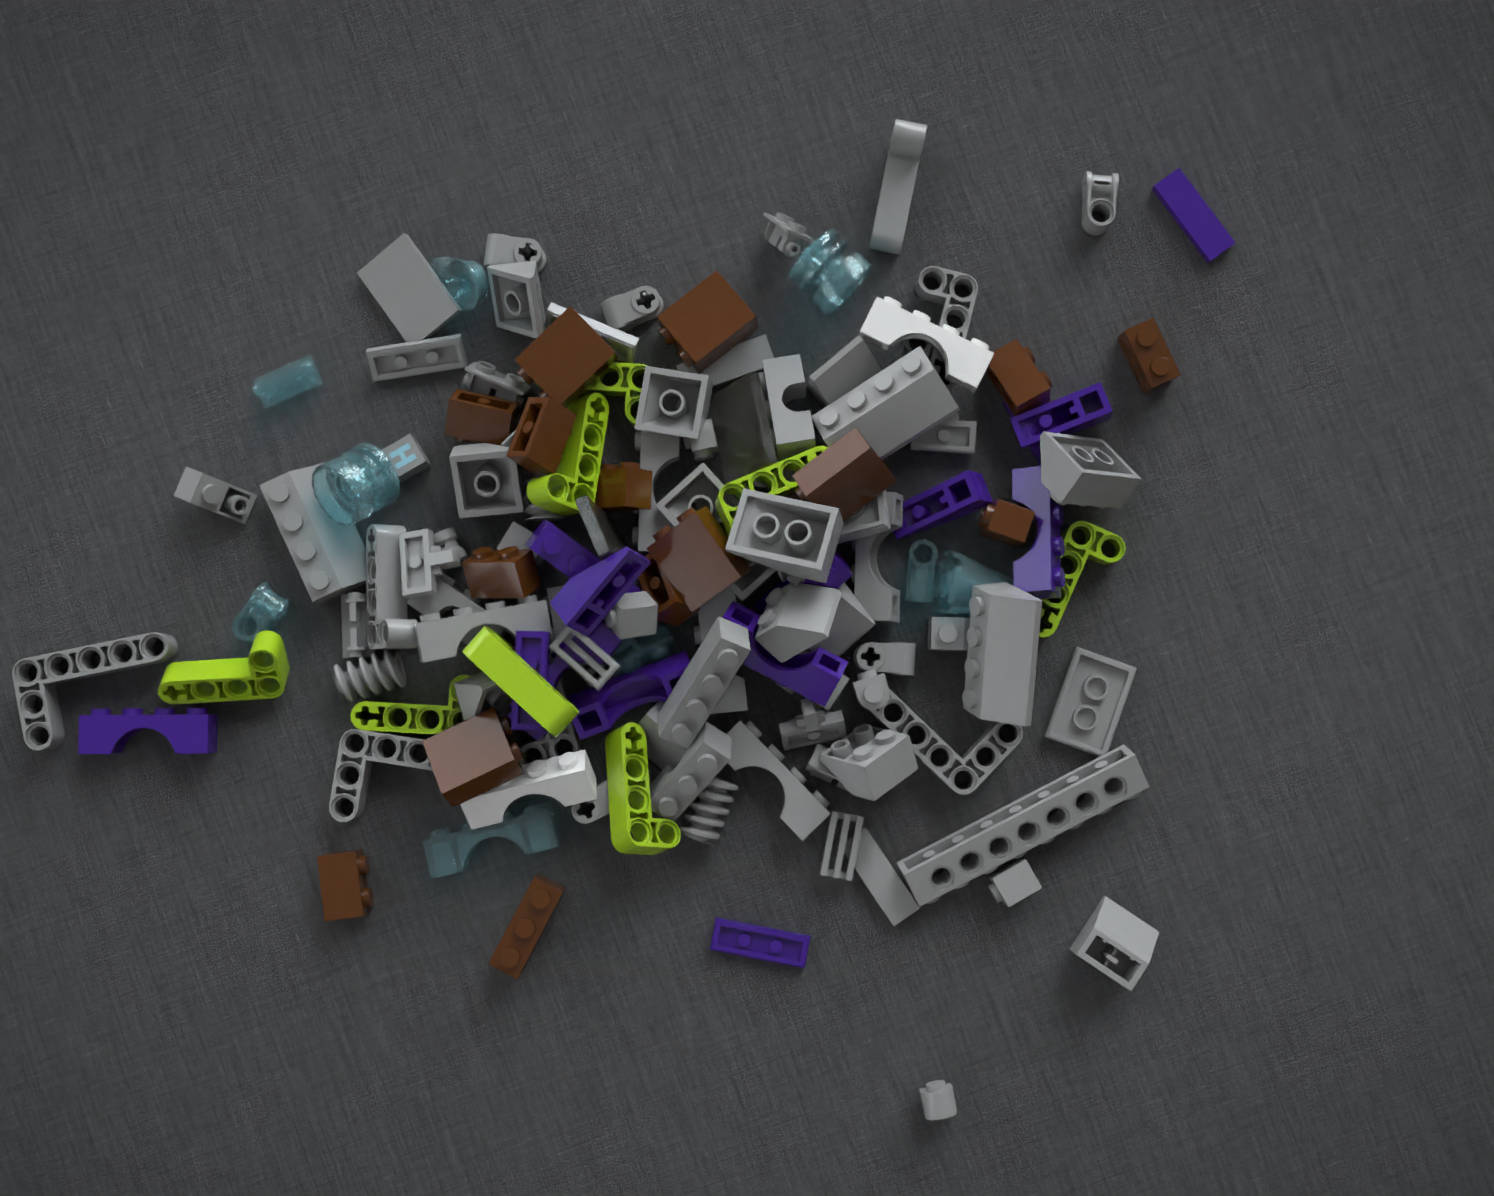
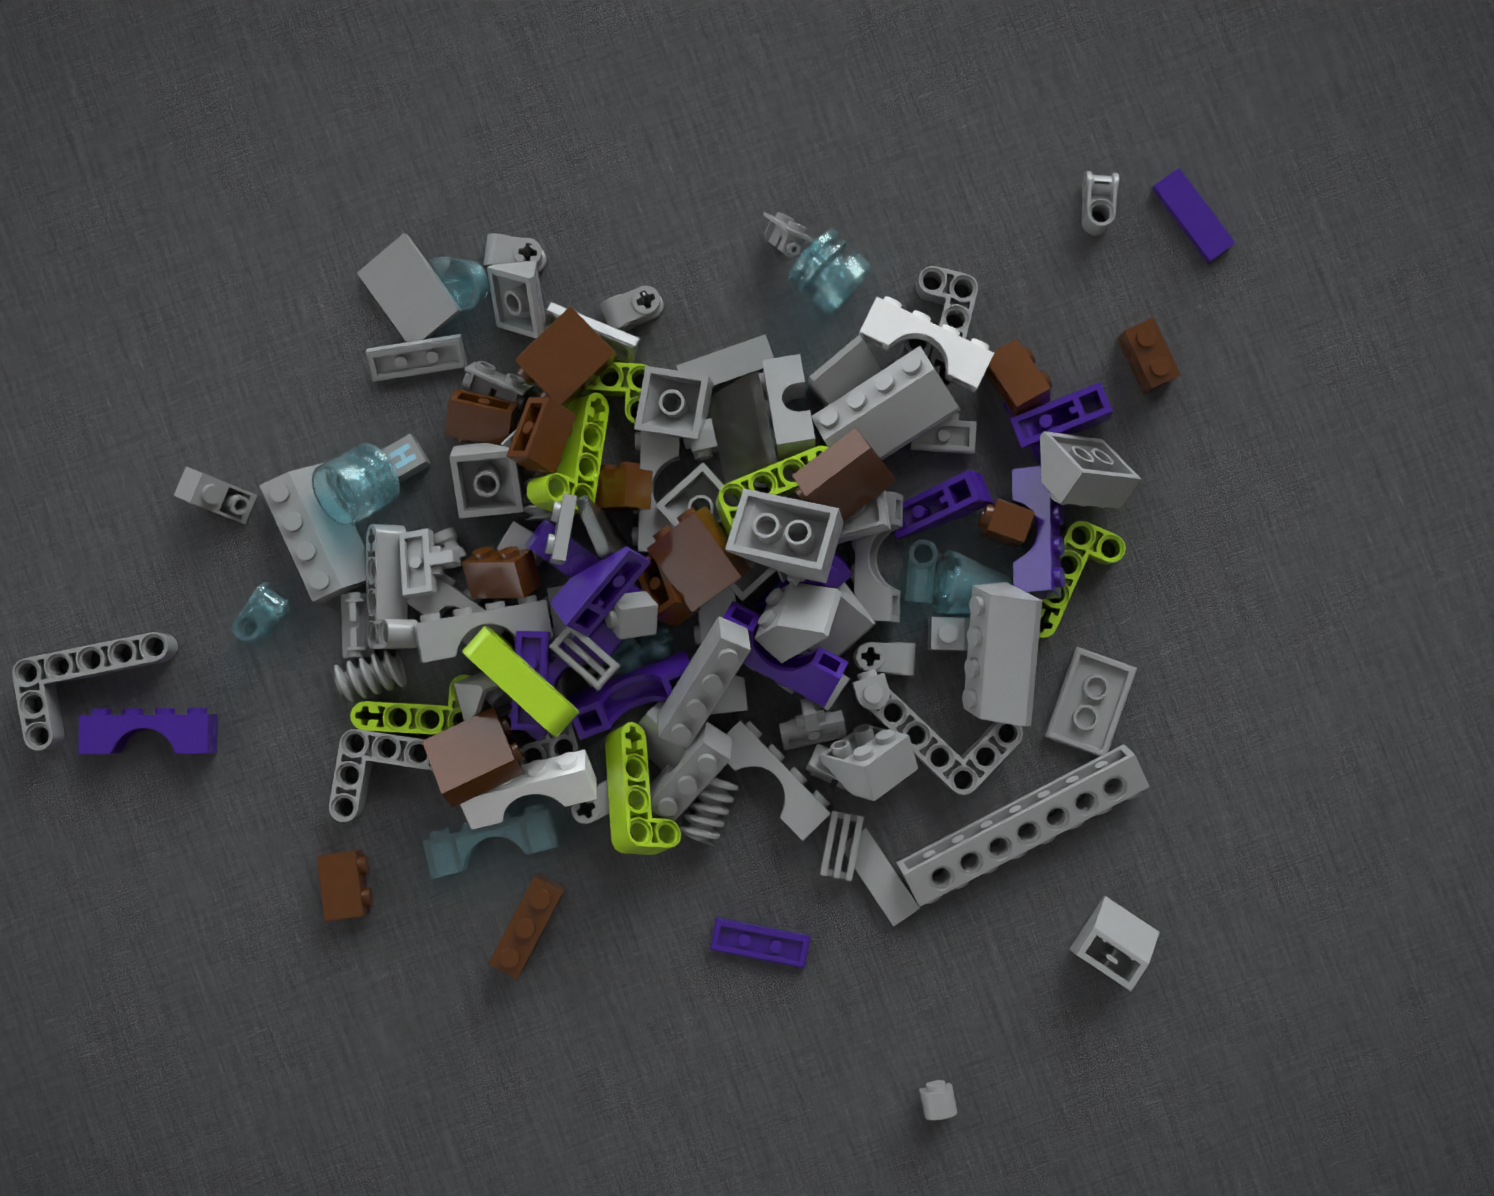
lime beam [158,630,290,704] -> none
clear light blue hinge [252,354,324,409] -> none
reddish brown brick [657,270,759,374] -> none
light grey beam [869,119,927,255] -> none
light grey brick [988,857,1042,907] -> none
none -> light grey plate [545,493,577,565]

